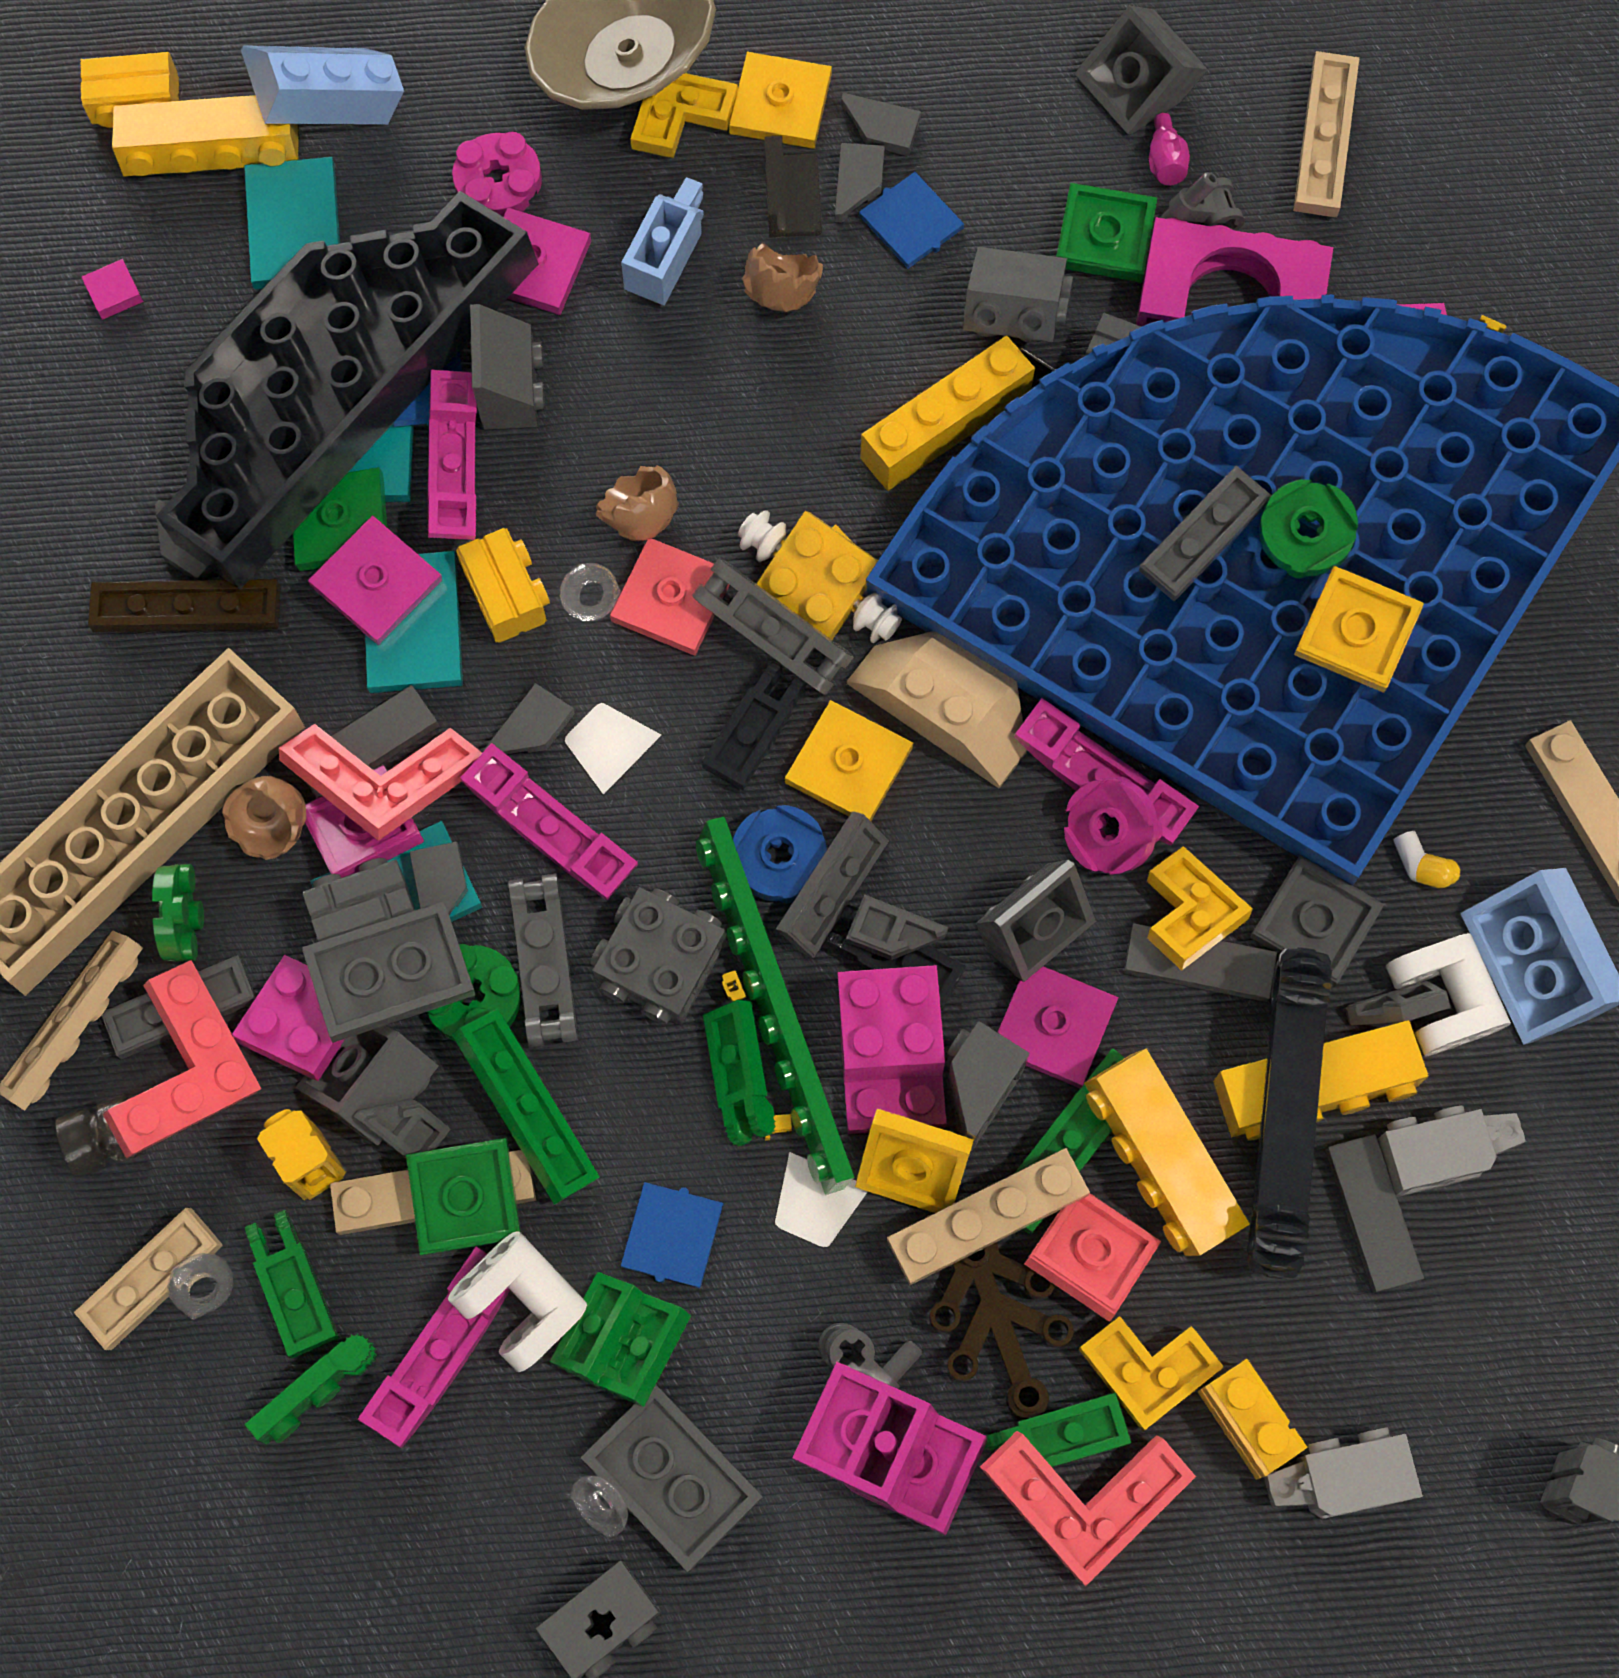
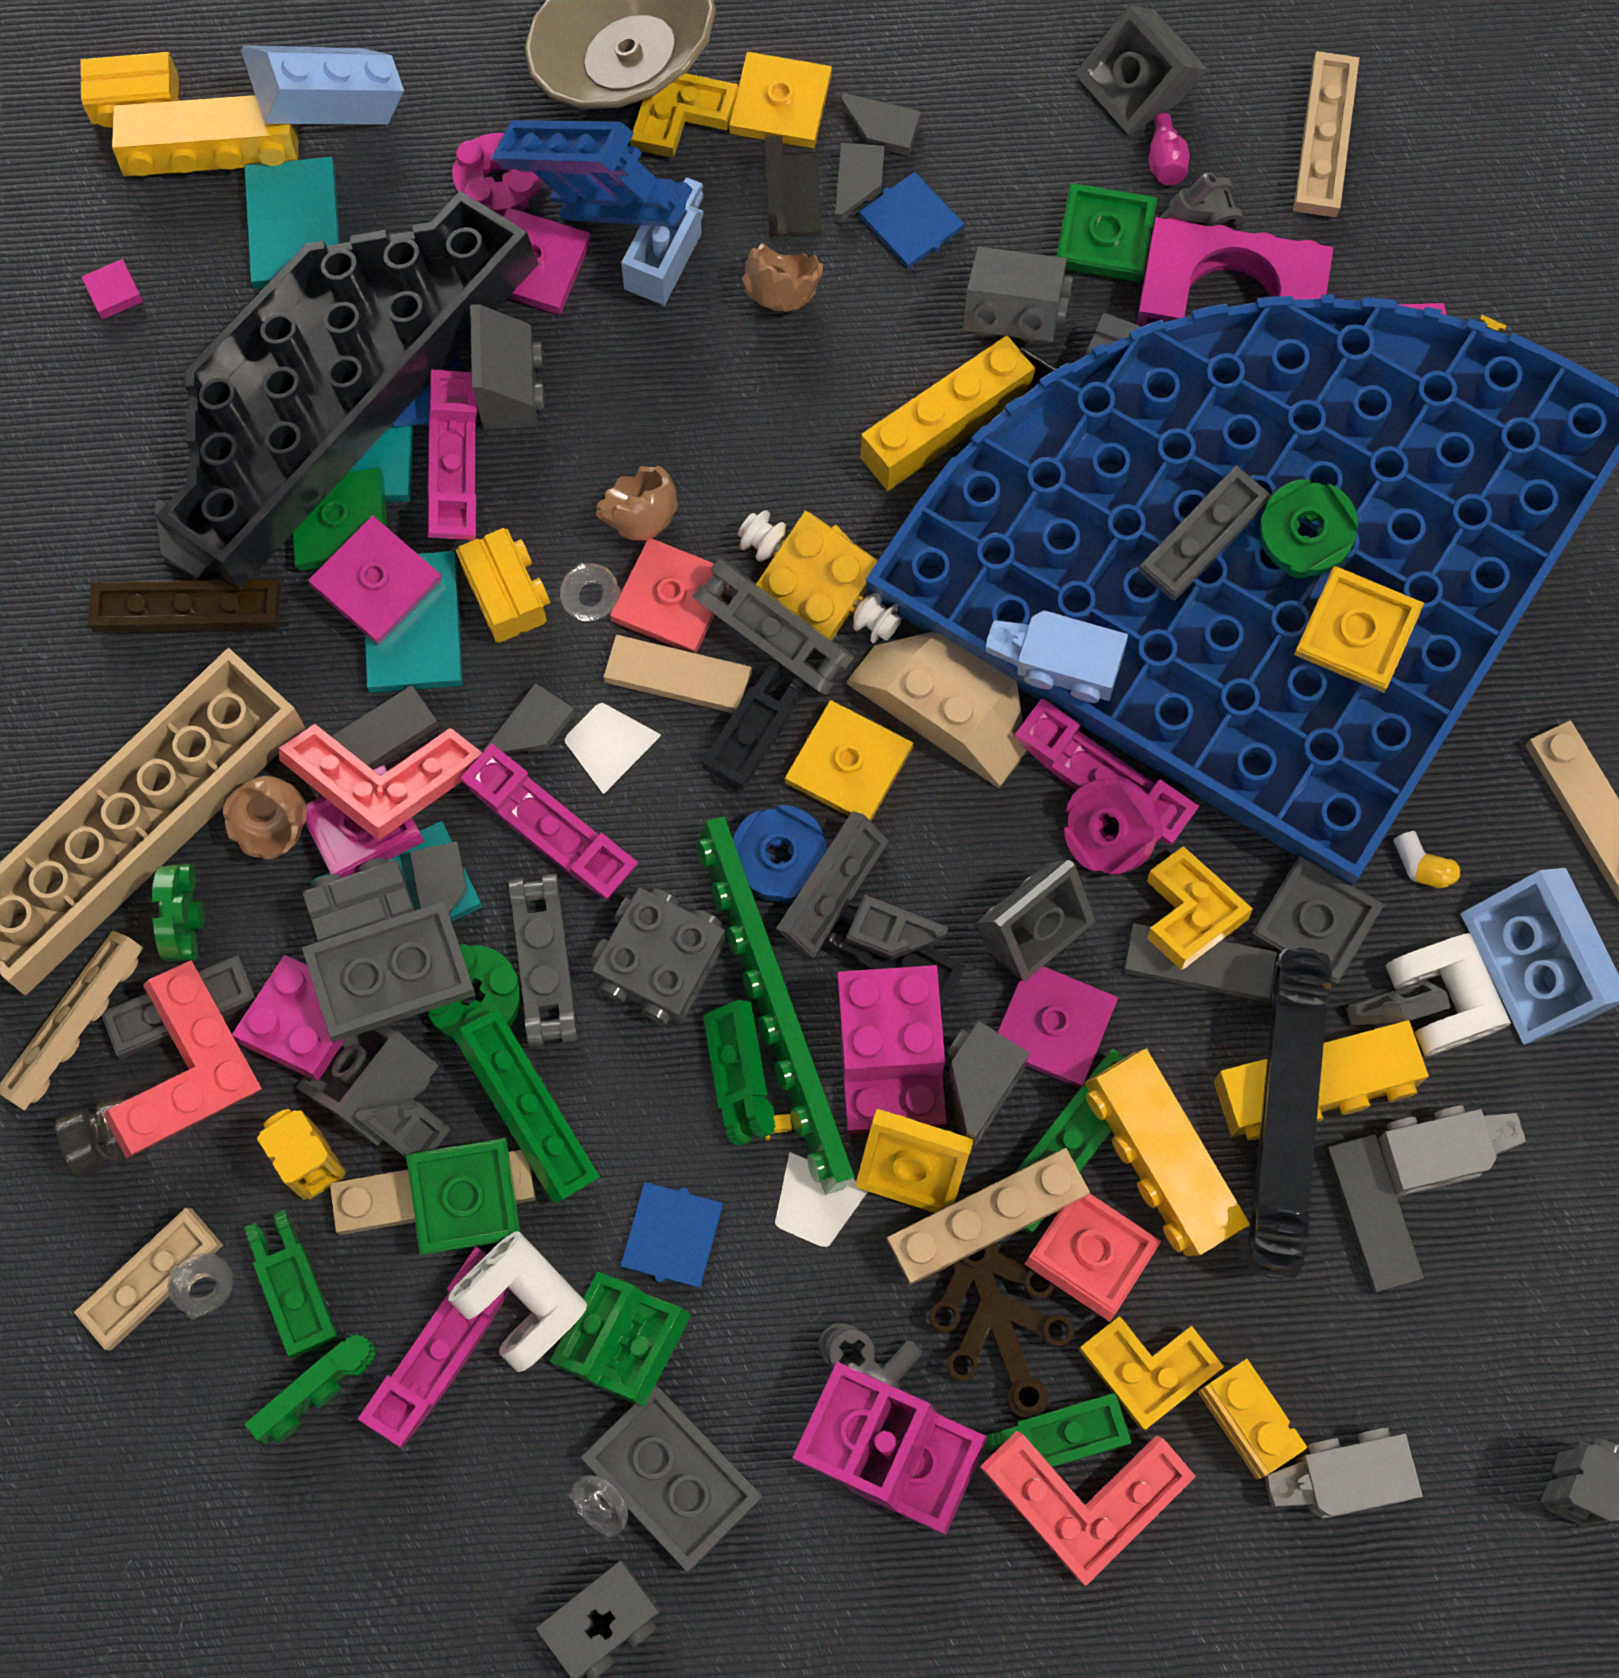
yellow piece [722,970,746,1002] -> none
none -> blue fence [491,120,693,227]
none -> tan tile [604,635,752,713]
none -> light blue hinge [986,611,1128,703]

